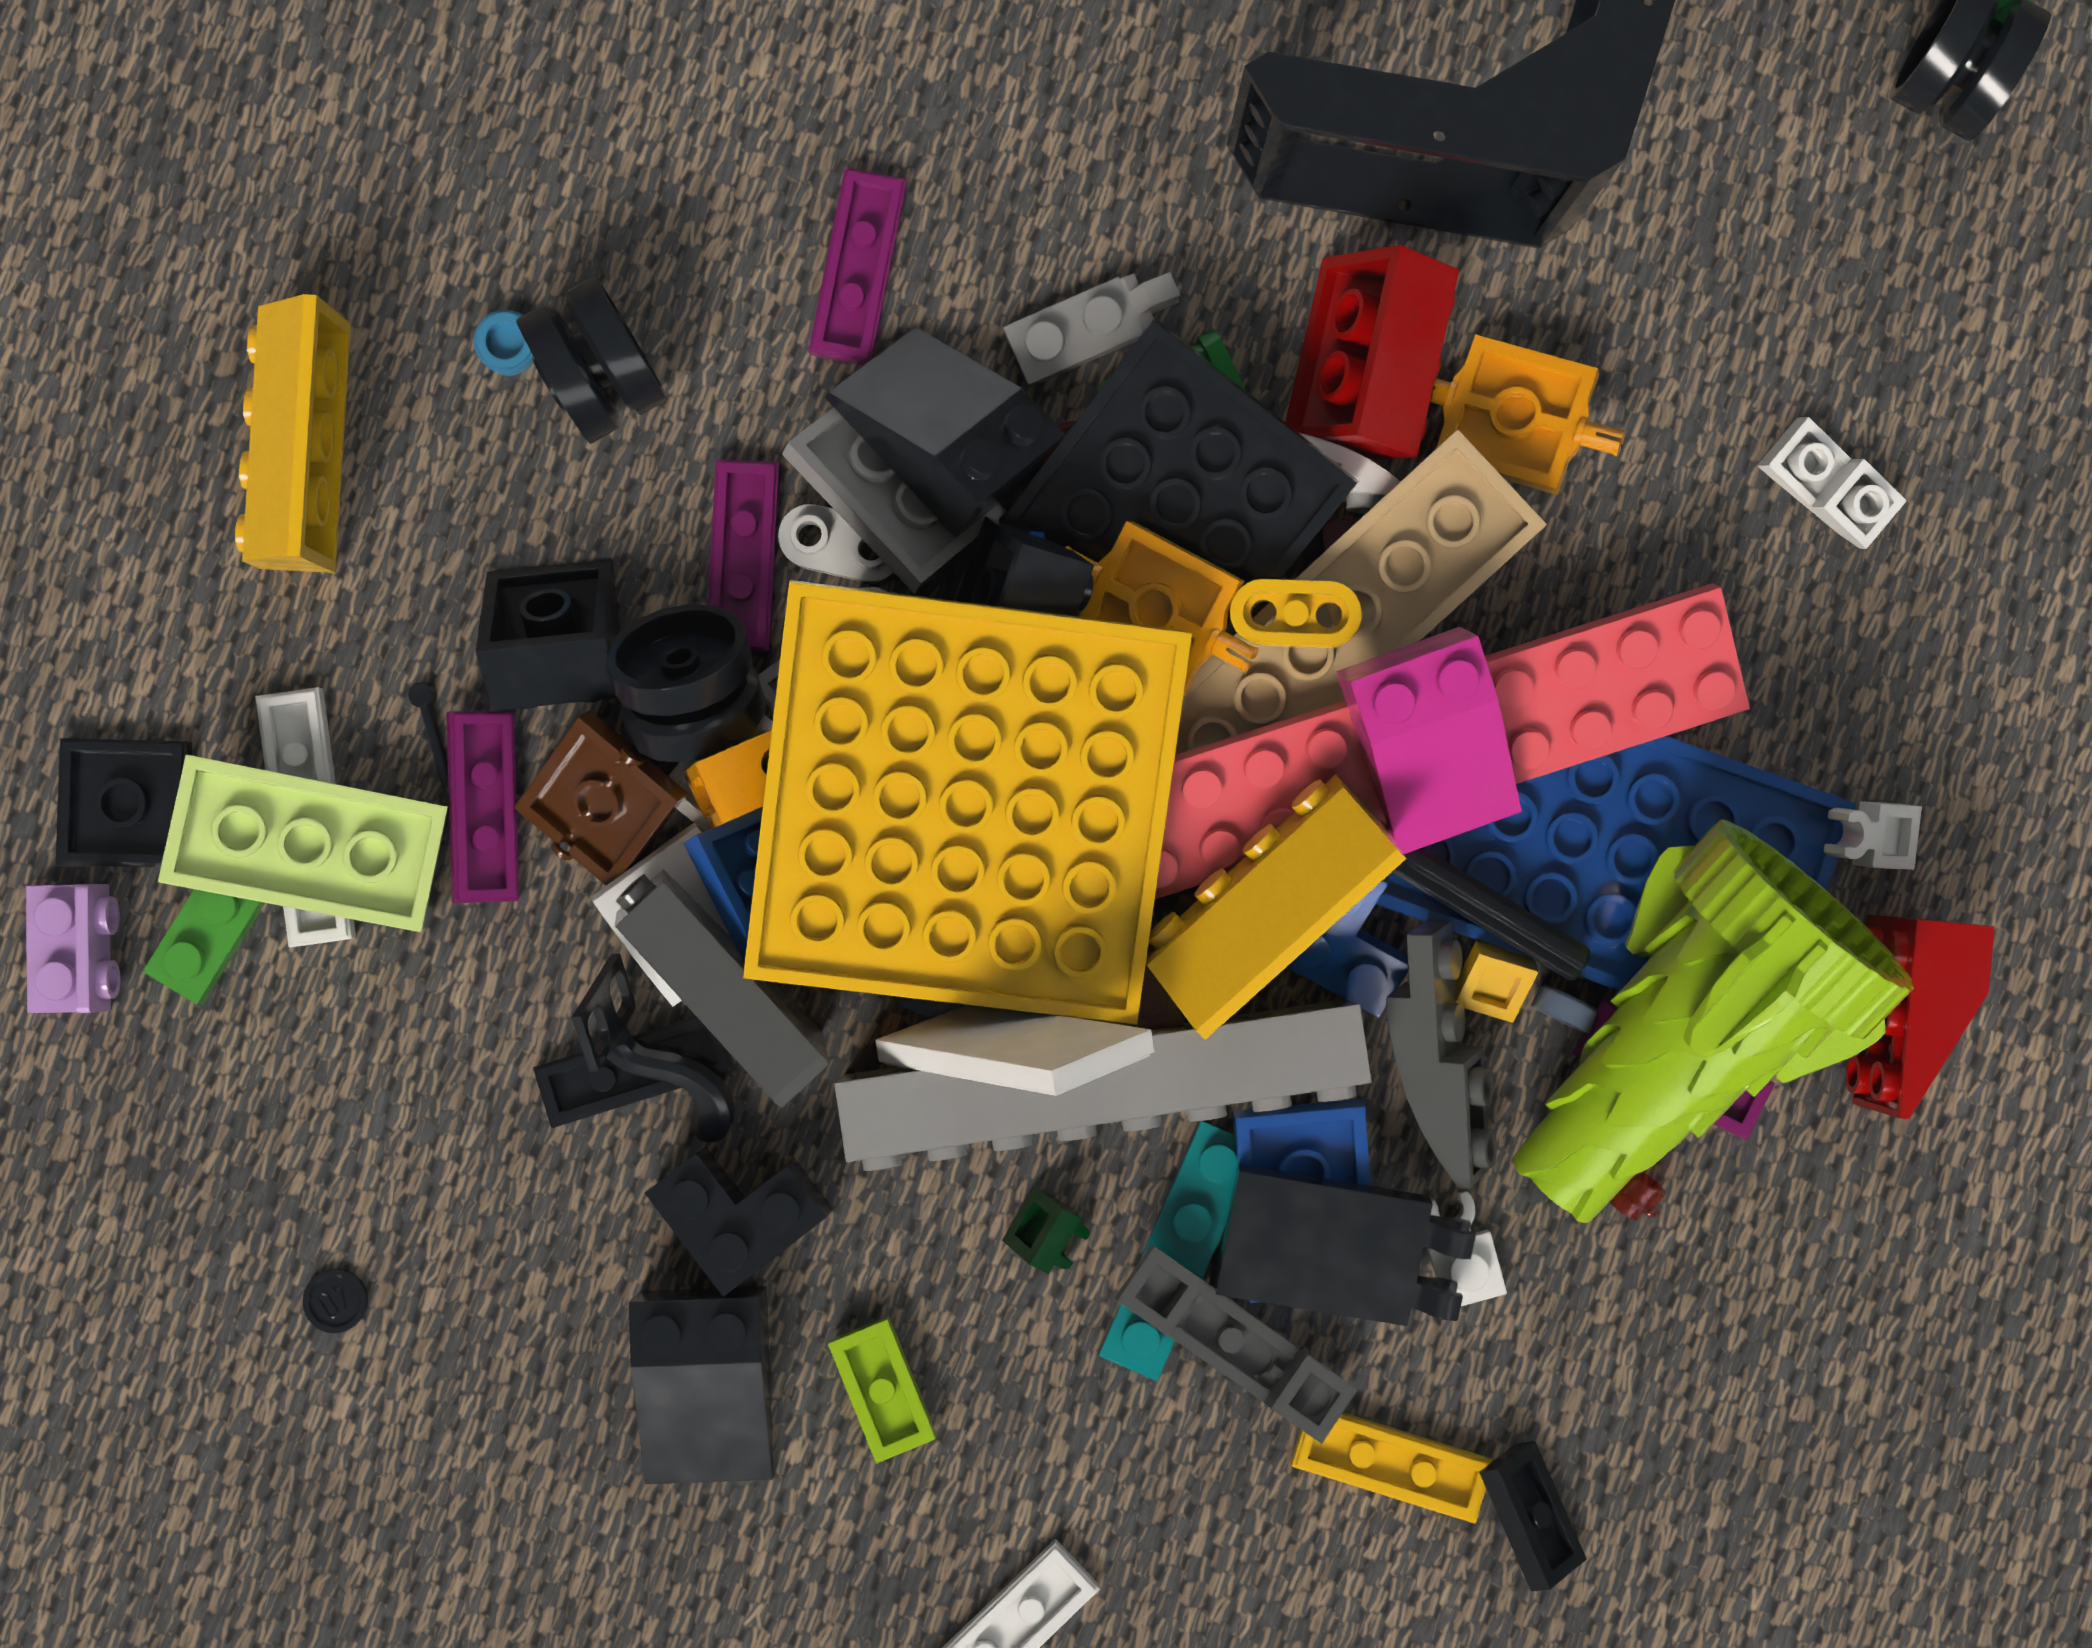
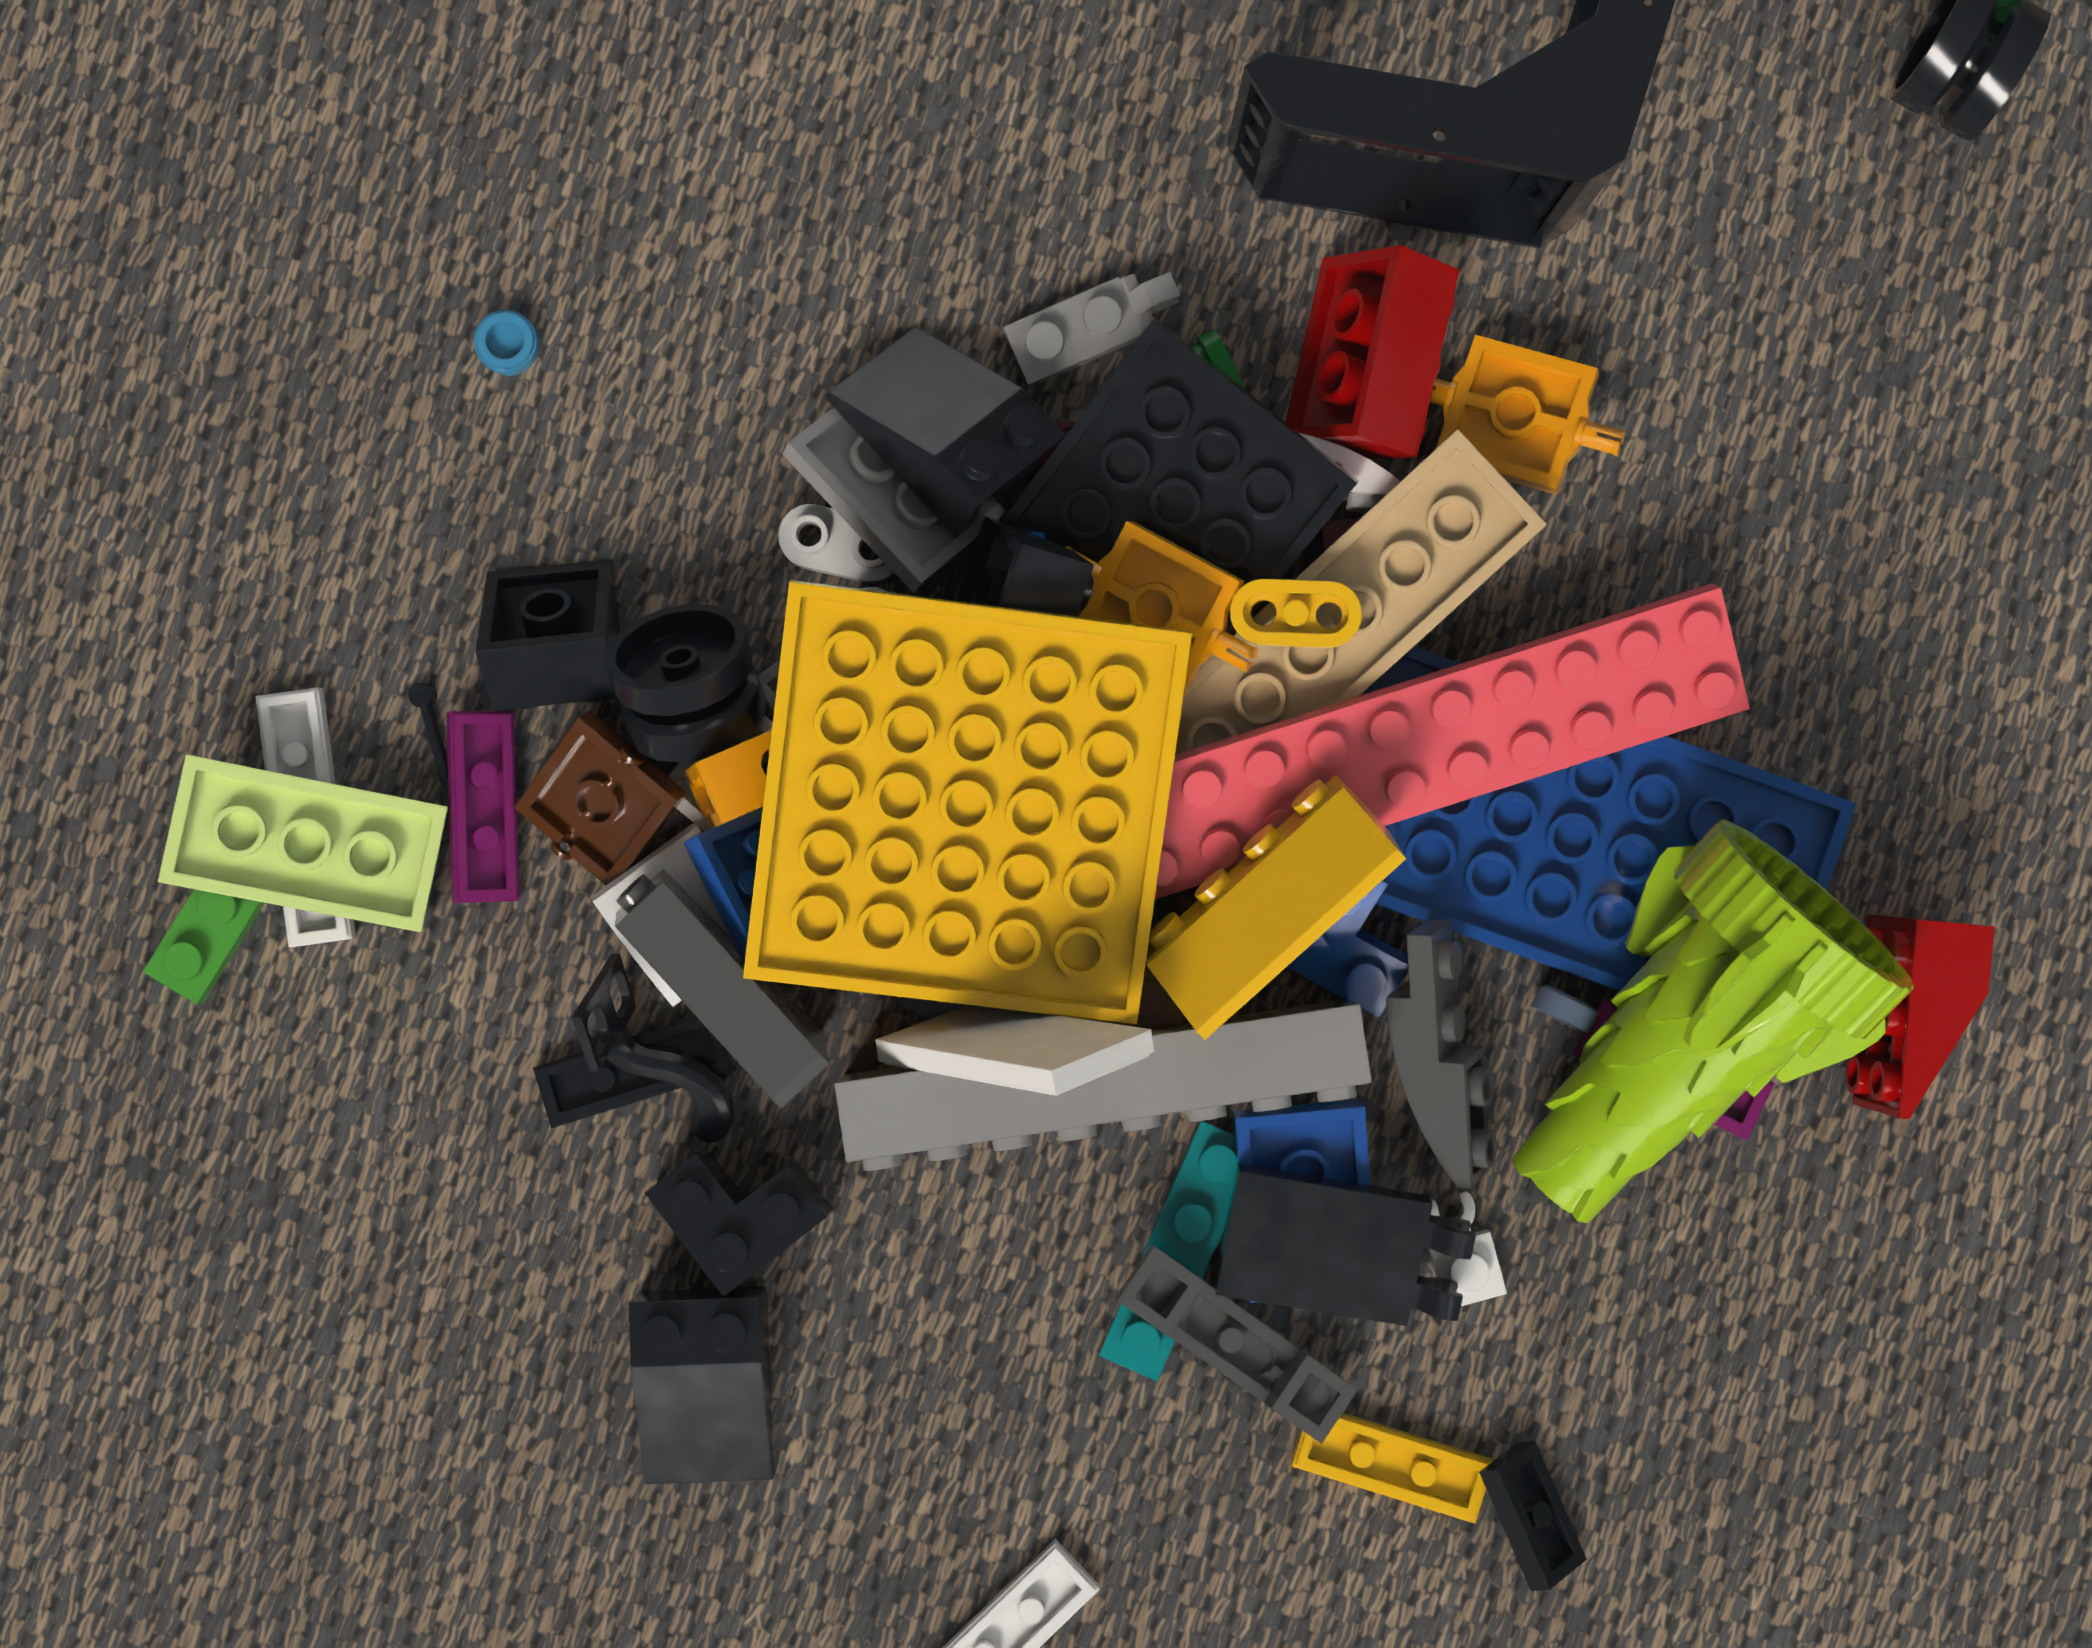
lavender bracket [26,884,121,1013] -> none
black tile [56,738,192,868] -> none
yellow slope [235,294,351,573] -> none
black piece [303,1268,368,1333] -> none
black wheel [516,274,668,444] -> none
magenta tile [708,459,781,653] -> none
magenta tile [808,167,908,366] -> none
lime plate [828,1315,937,1464] -> none
dark green tile [1002,1186,1090,1274] -> none
dark pink slope [1336,627,1522,854] -> none
black axle [1385,825,1591,980] -> none
yellow plate [1455,941,1539,1023] -> none
clear red plate [1610,1171,1666,1221] -> none
white slope [1757,417,1907,549] -> none
white plate [1824,801,1922,870] -> none

